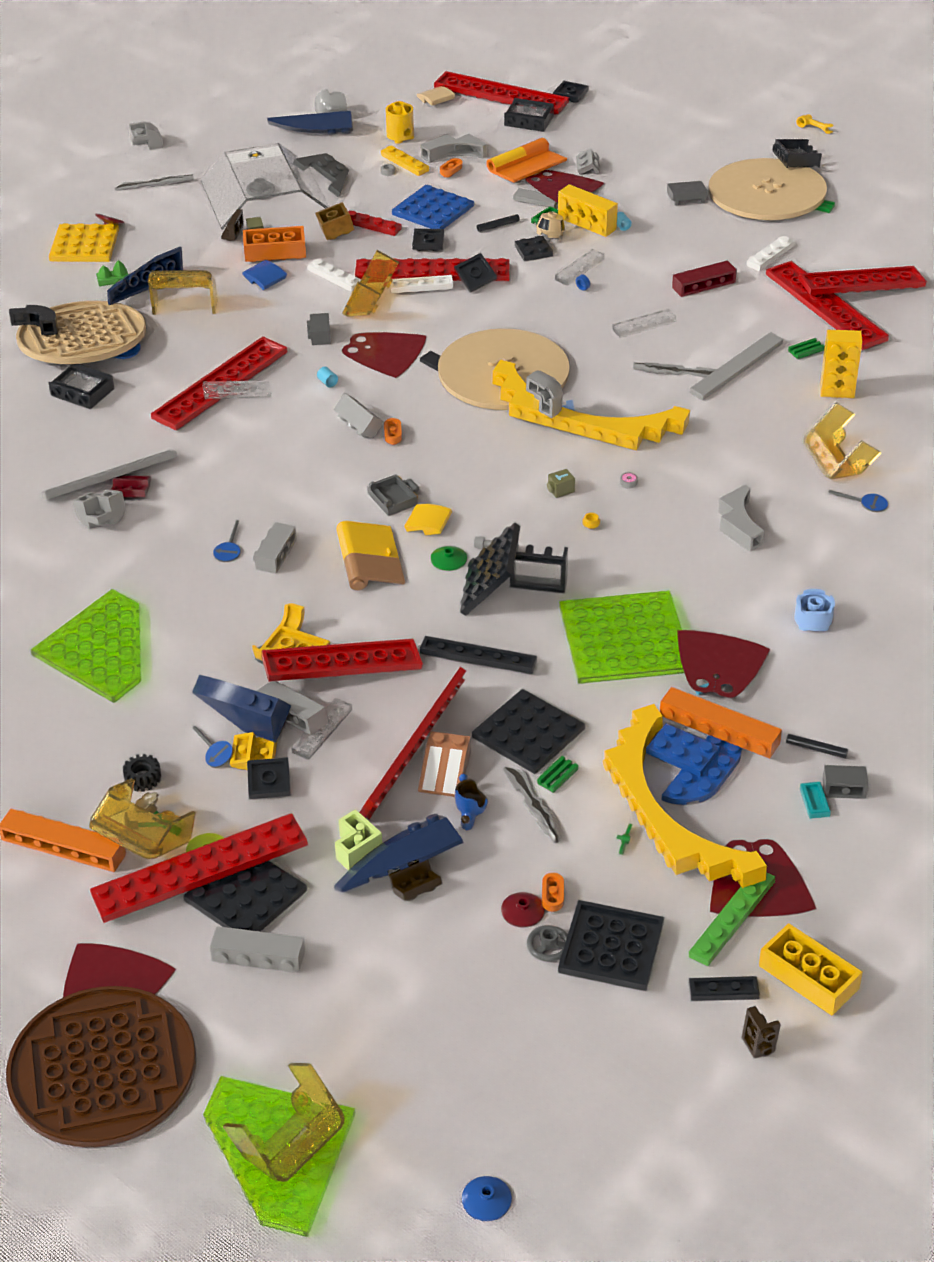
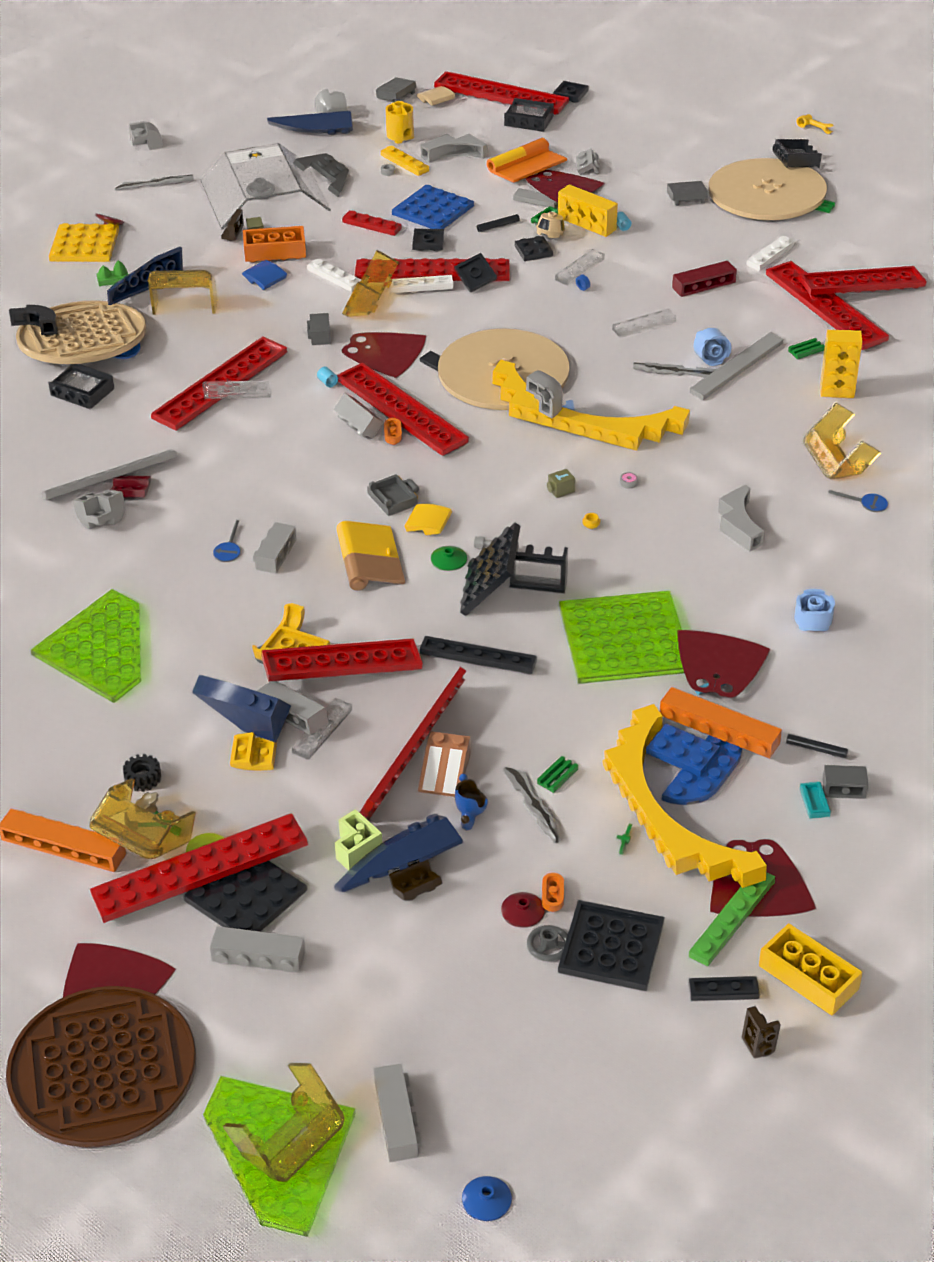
blue piece [193,726,233,768] -> none
black plate [247,757,291,800] -> none
pearl gold brick [315,202,355,240] -> none
orange plate [440,158,463,178] -> none
black plate [472,688,585,774] -> none
none -> red plate [337,363,469,456]
none -> light grey brick [373,1063,422,1162]
none -> dark grey piece [376,77,417,102]
none -> light blue brick [693,328,732,366]

